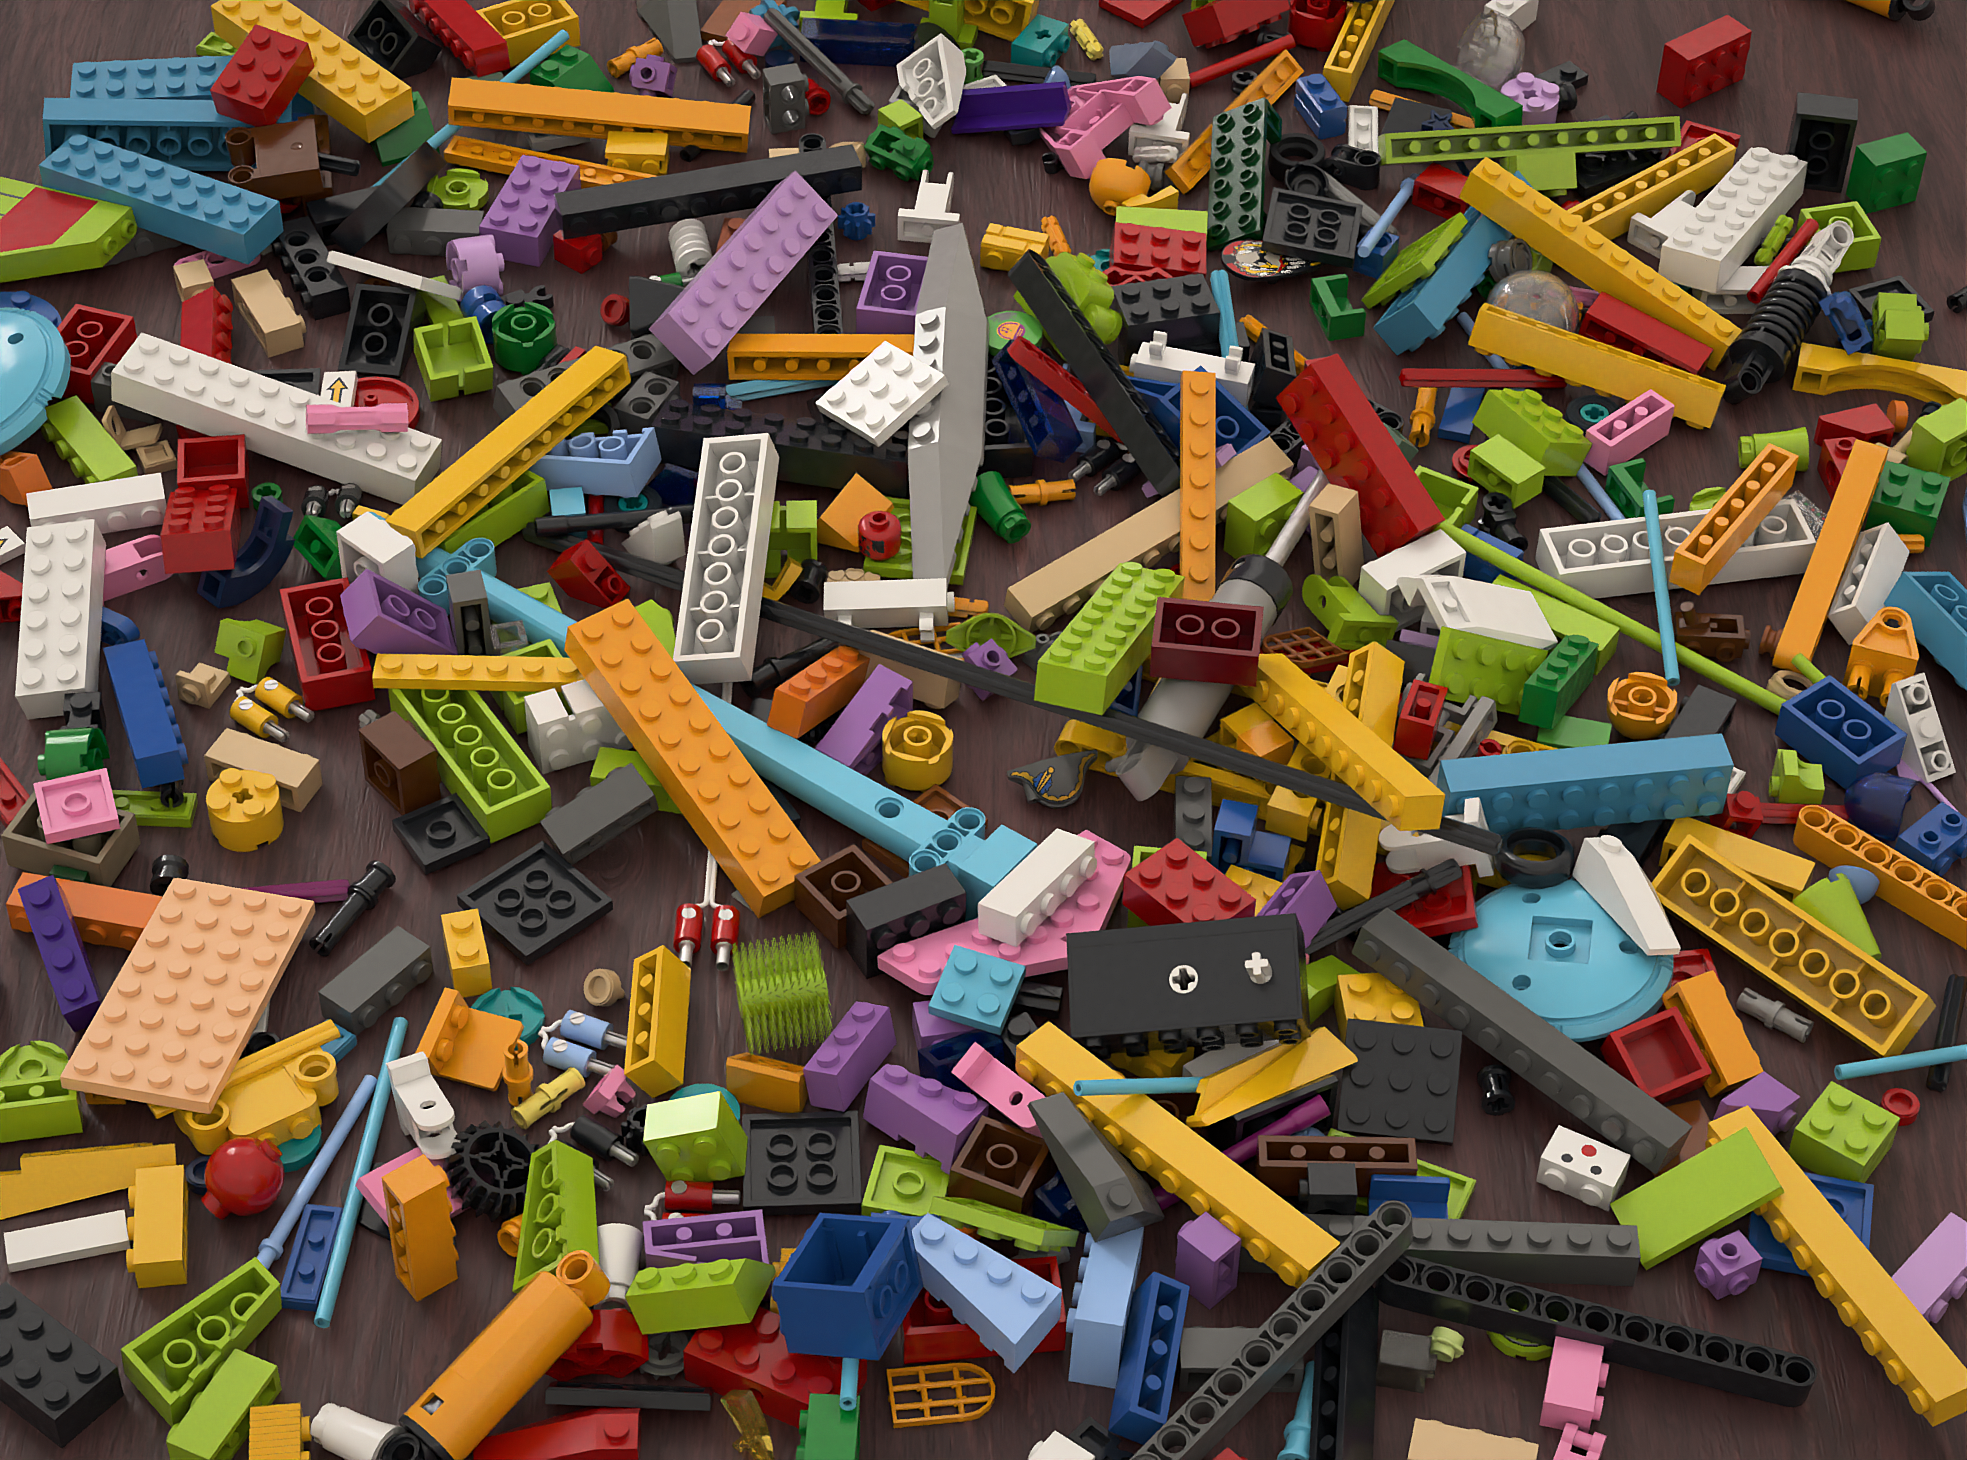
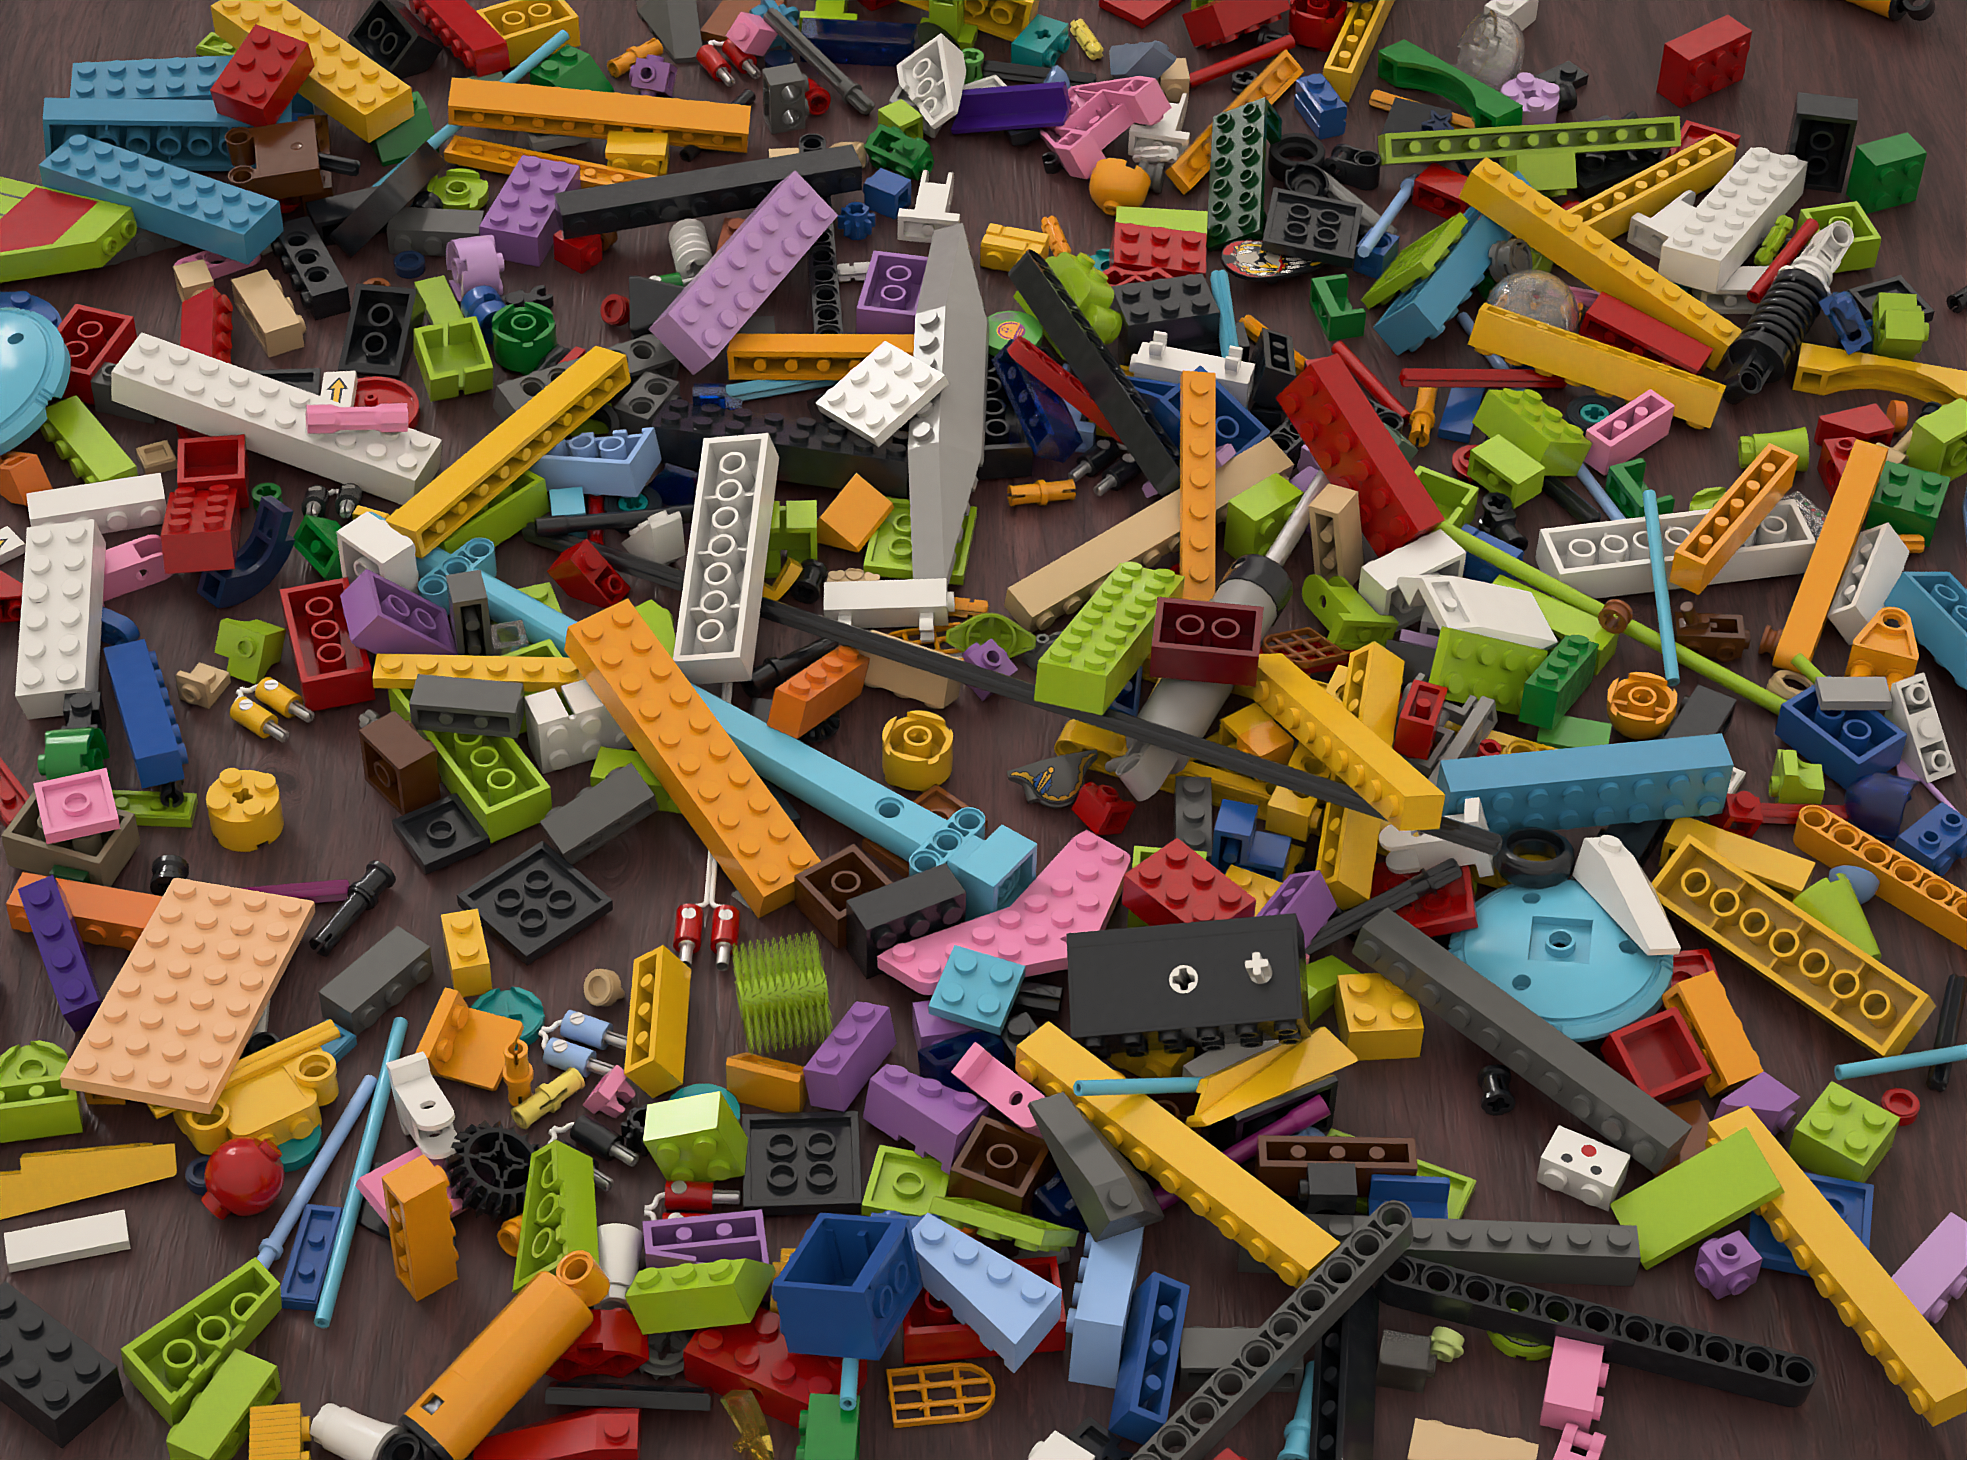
tan bracket [102,405,163,451] -> none
yellow brick [126,1165,189,1288] -> none
tan brick [204,728,323,812] -> none
white tile [326,251,462,300] -> none
medium lavender wedge [815,664,913,776] -> none
red head [858,511,902,561] -> none
green plant [968,471,1032,544] -> none
white brick [978,828,1097,947] -> none
yellow slope [1122,185,1179,210] -> none
medium lavender brick [1175,1211,1241,1310] -> none
black plate [1337,1018,1462,1146] -> none
white tile [1348,105,1378,153] -> none
light grey pin [1736,987,1814,1043] -> none
none -> dark blue tile [394,251,426,279]
none -> dark grey brick [409,674,525,738]
none -> blue brick [863,168,911,219]
none -> red brick [1071,782,1136,835]
none -> red piece [1331,341,1411,427]
none -> dark orange bush [1598,599,1633,634]
none -> light grey tile [1814,677,1892,710]

